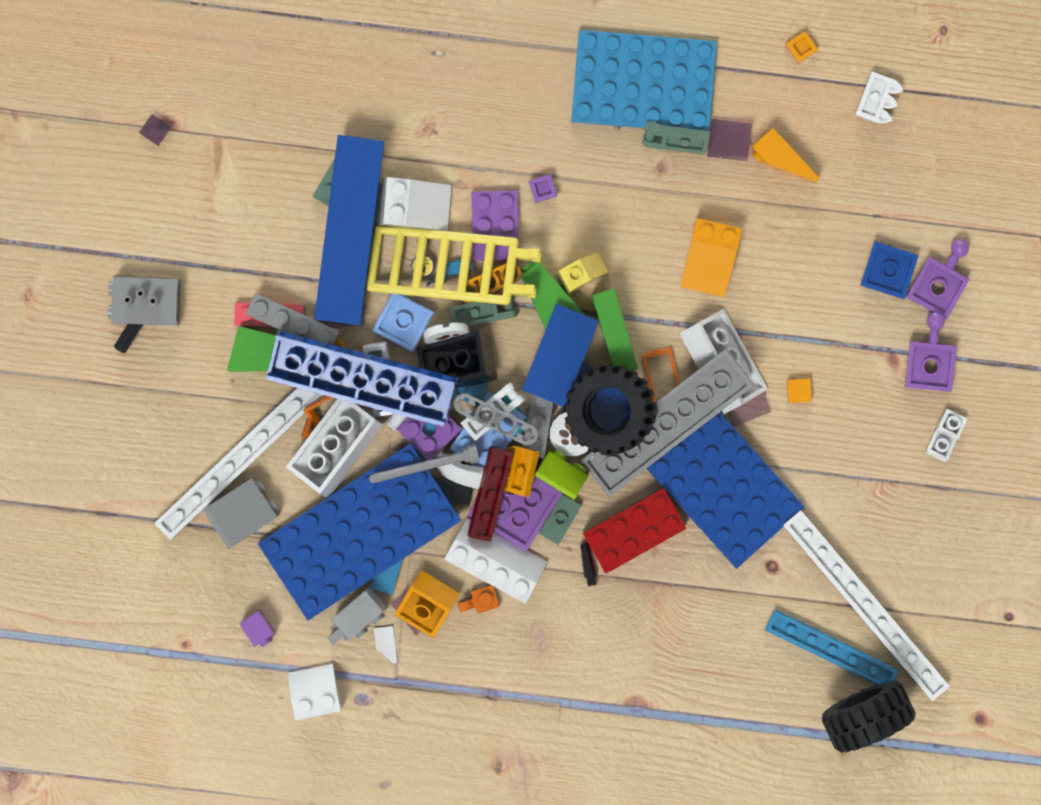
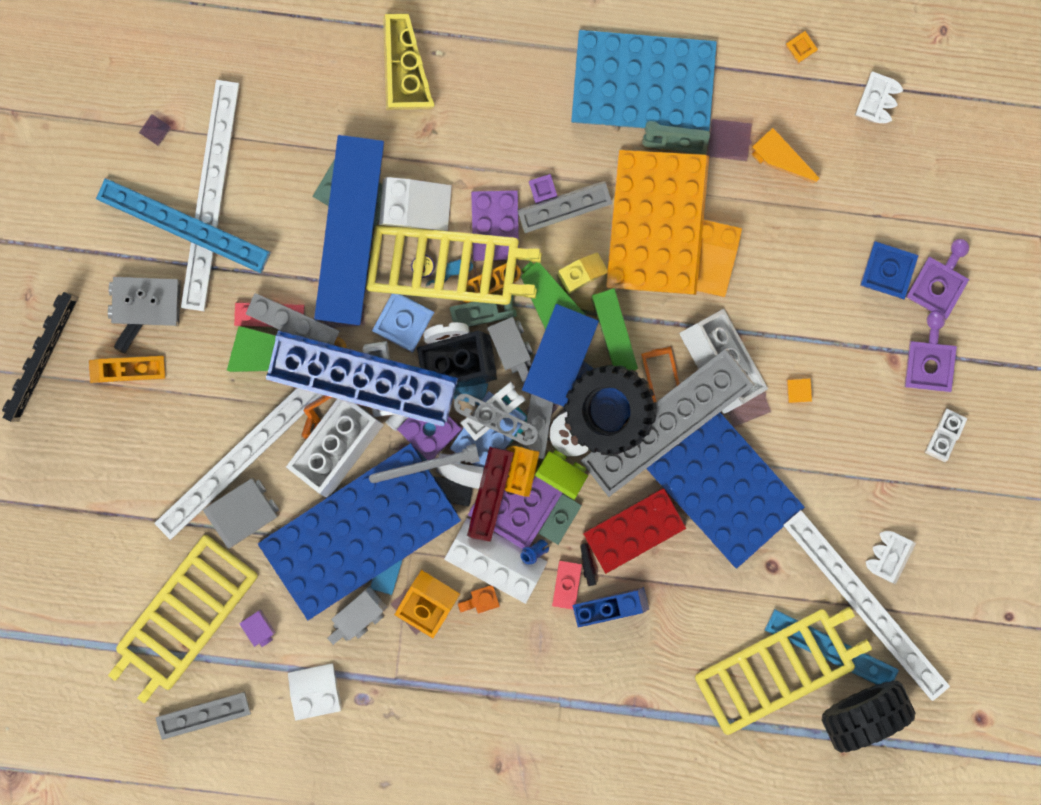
white sticker [374,626,397,664] -> none
none -> black plate [2,292,79,422]
none -> light orange slope [89,356,165,383]
none -> dark azure tile [96,178,271,274]
none -> light yellow bar [108,535,258,704]
none -> light grey plate [156,692,251,740]
none -> white plate [181,80,240,312]
none -> light yellow wedge [383,14,435,110]
none -> light grey hinge [487,317,533,382]
none -> light grey plate [517,181,612,233]
none -> blue pin [520,539,549,564]
none -> coral plate [552,560,582,609]
none -> blue slope [572,587,649,628]
none -> light orange plate [606,150,710,295]
none -> light yellow bar [695,606,872,735]
none -> white plate [866,531,916,584]

